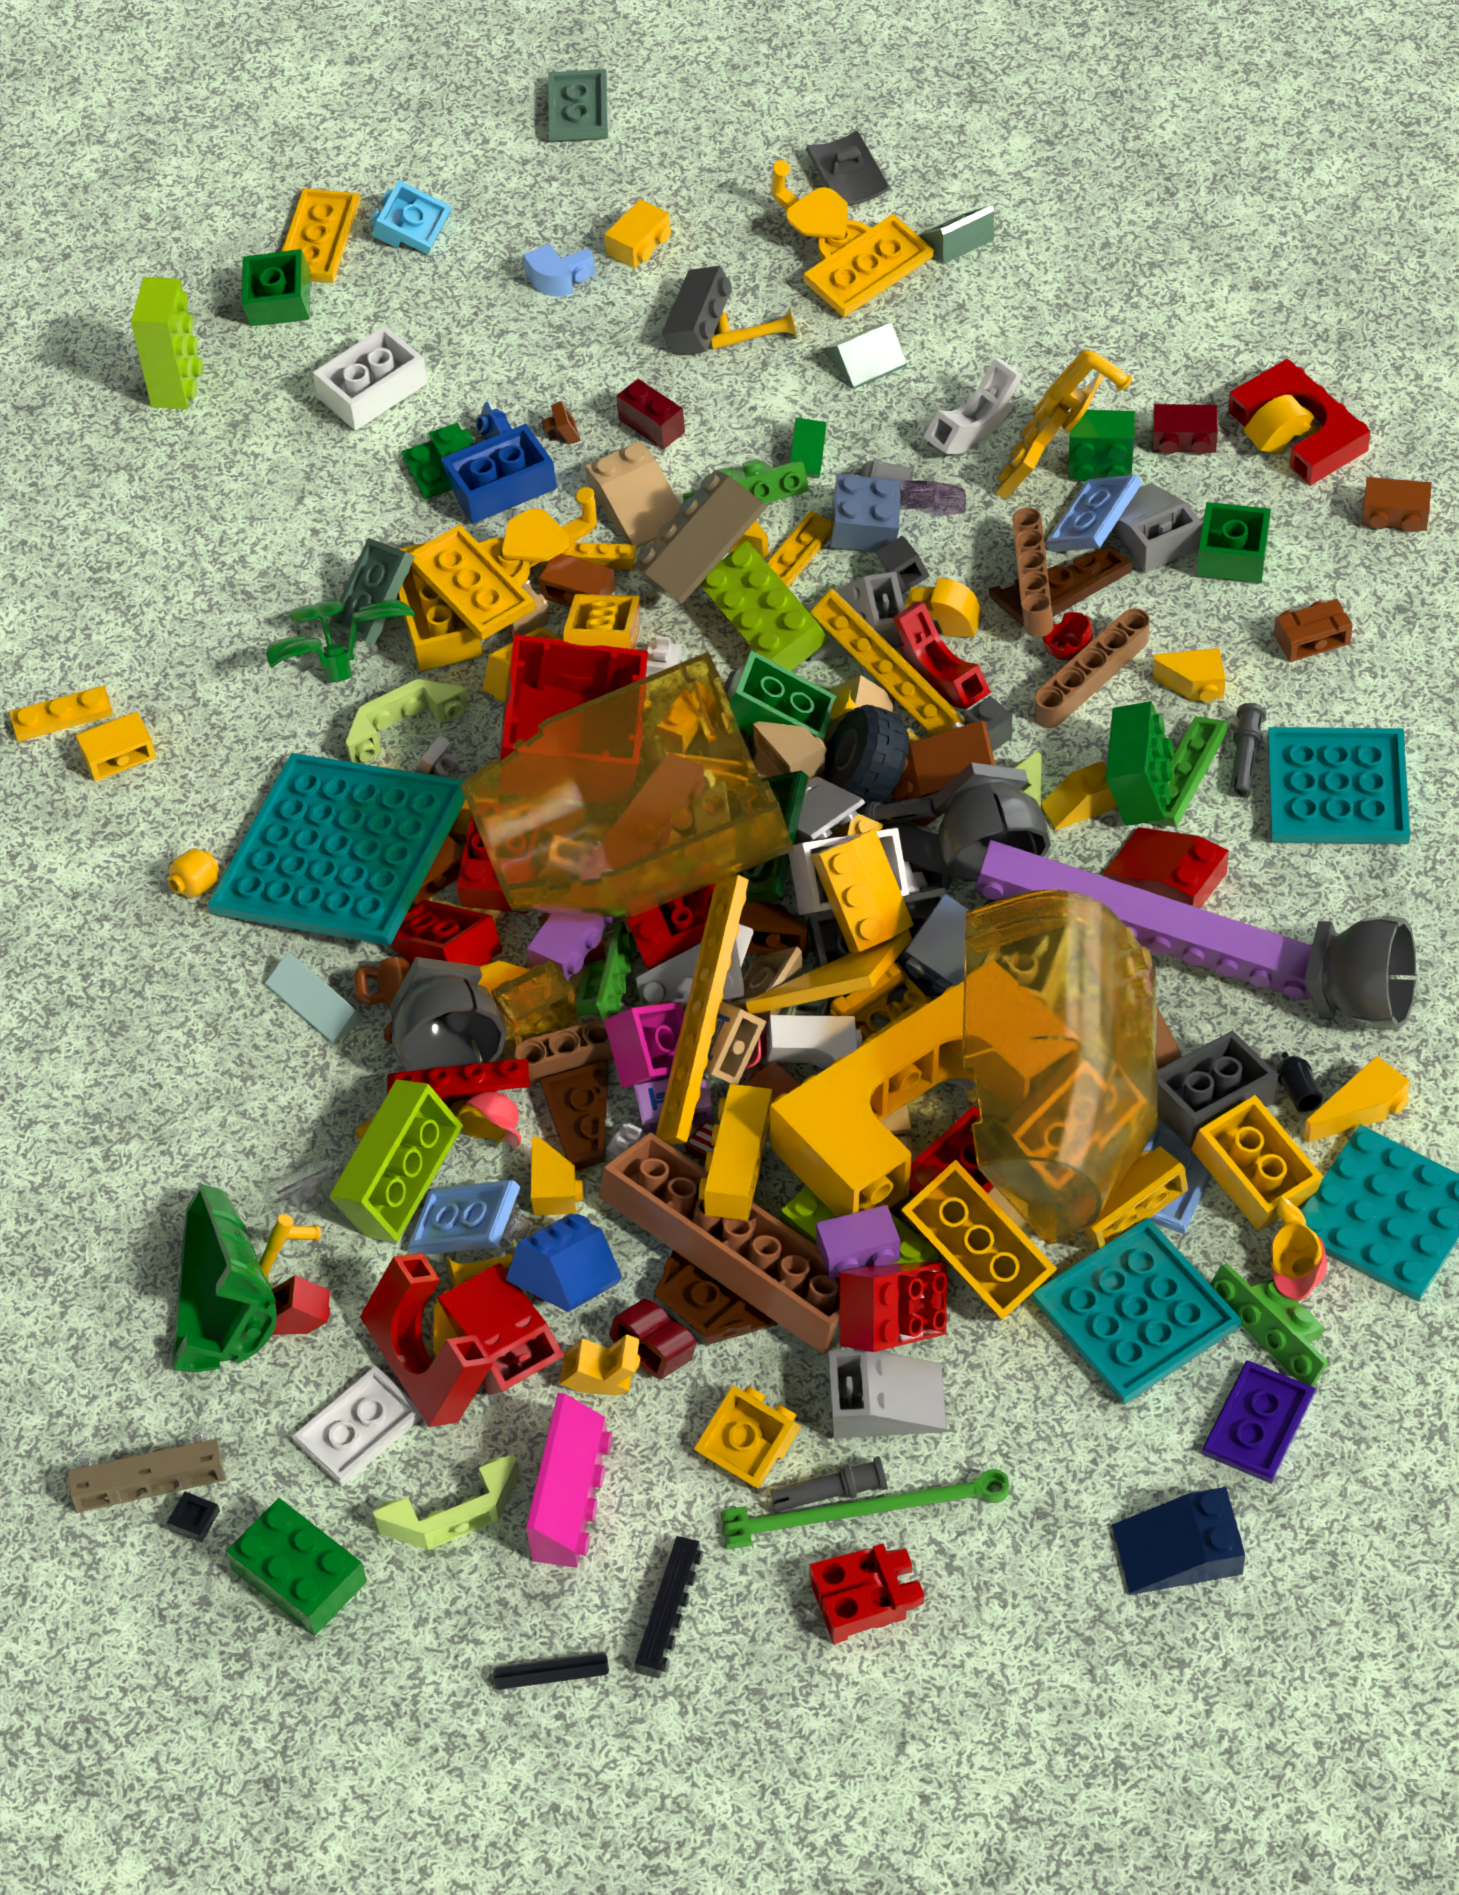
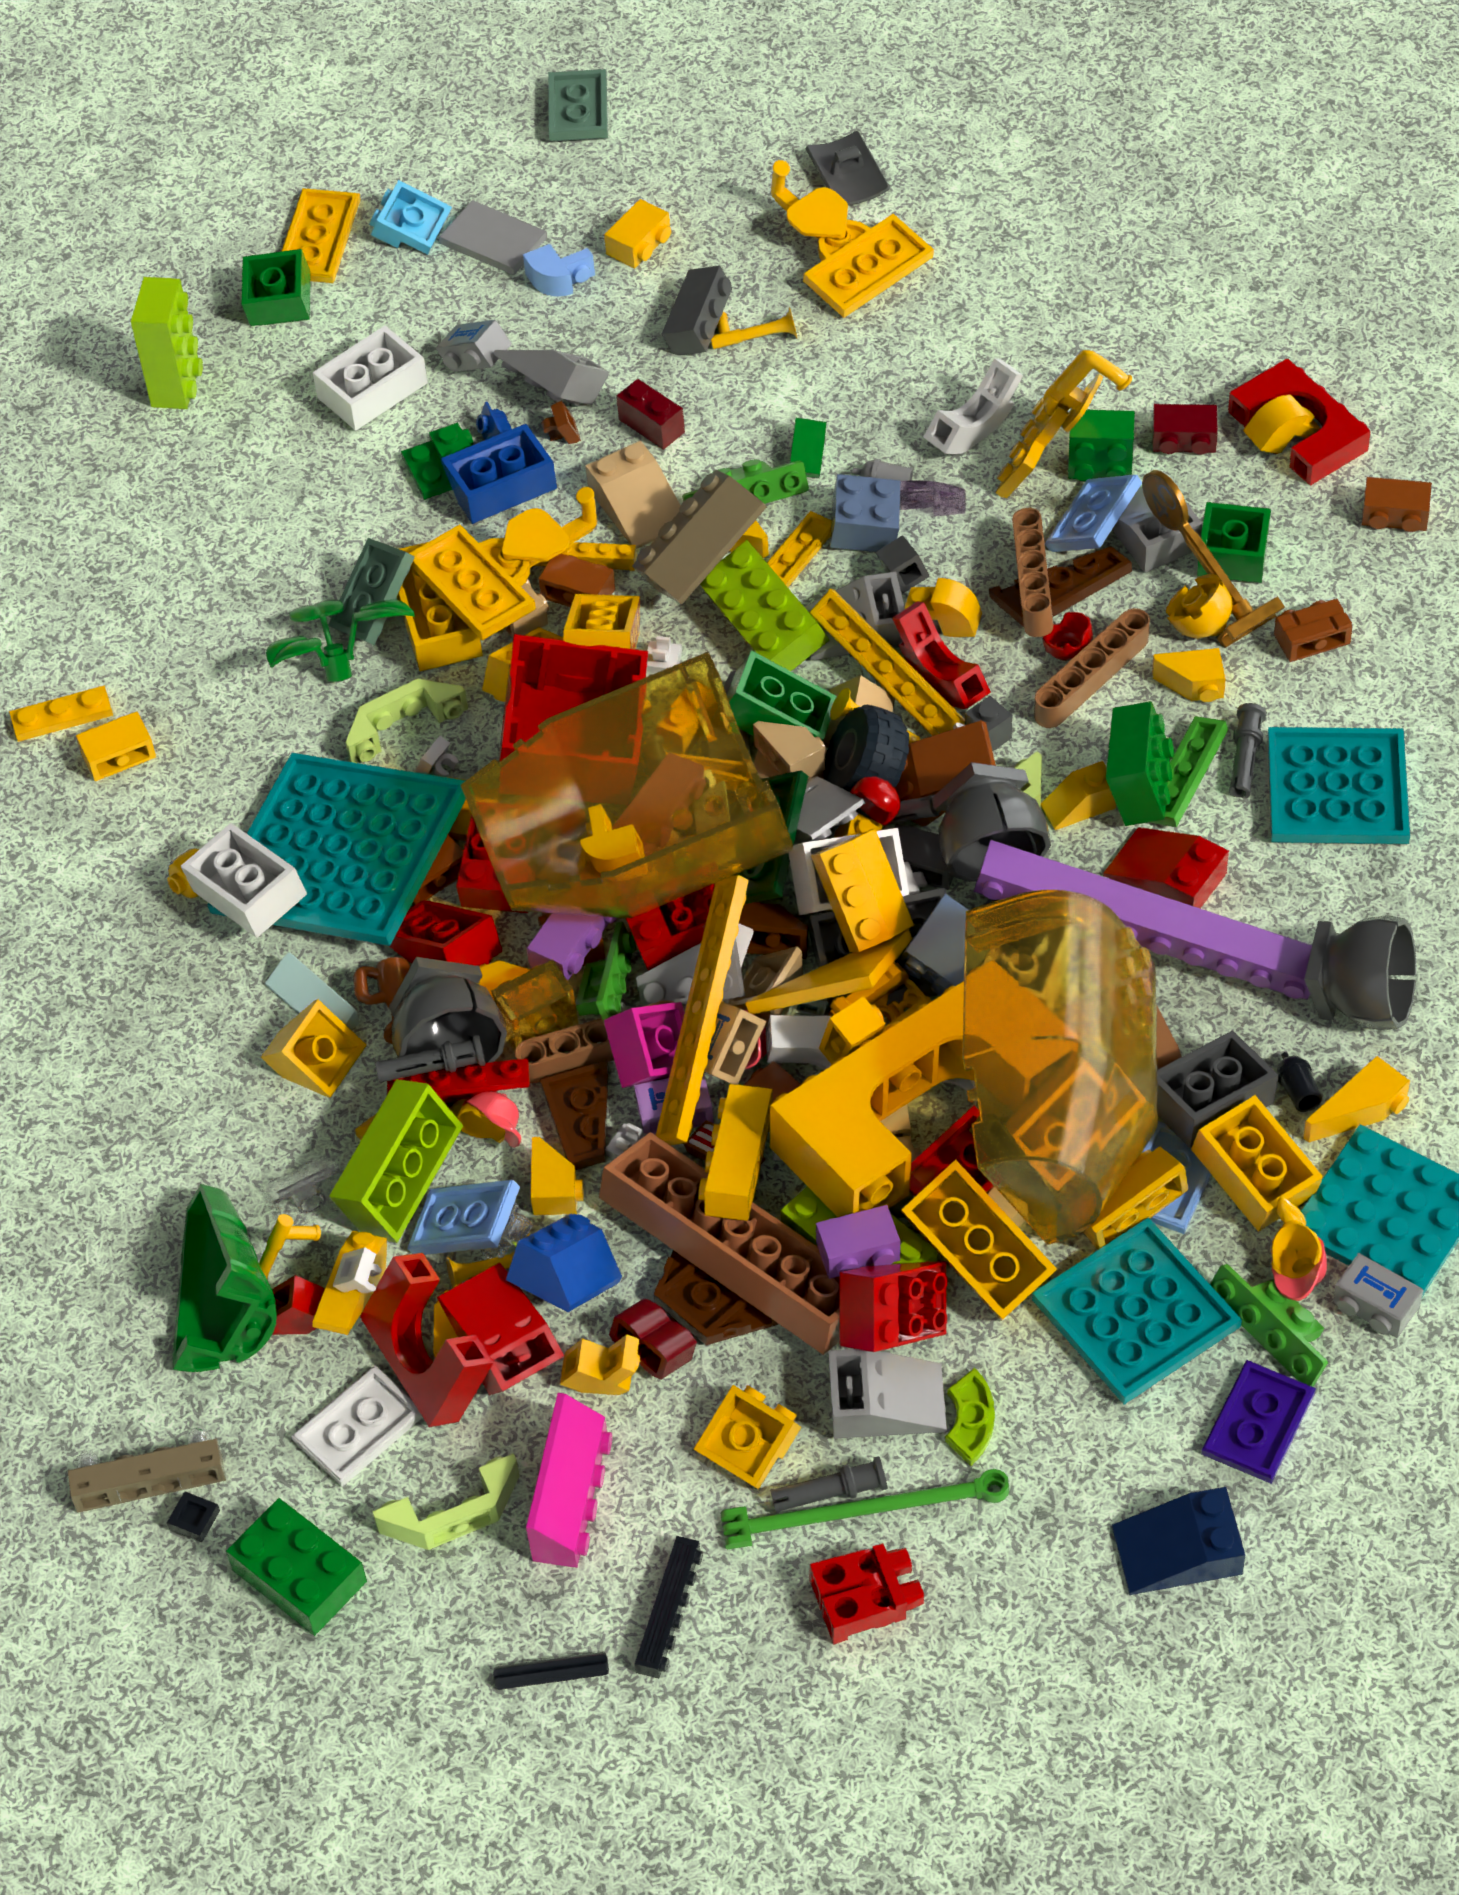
slope [823,322,907,389] -> none
sand green slope [918,205,994,264] -> none
none -> white brick [181,823,307,938]
none -> yellow slope [261,999,366,1098]
none -> yellow slope [313,1231,387,1335]
none -> white tile [333,1247,382,1293]
none -> dark grey pin [375,1034,486,1083]
none -> light grey brick [436,320,512,372]
none -> light grey tile [439,200,547,275]
none -> light grey slope [493,350,610,406]
none -> yellow brick [580,804,647,878]
none -> yellow brick [819,996,886,1064]
none -> red hair [850,776,900,825]
none -> lime tile [945,1368,995,1466]
none -> pearl gold piece [1142,470,1285,648]
none -> yellow cylinder [1166,574,1233,639]
none -> light grey brick [1333,1253,1423,1338]

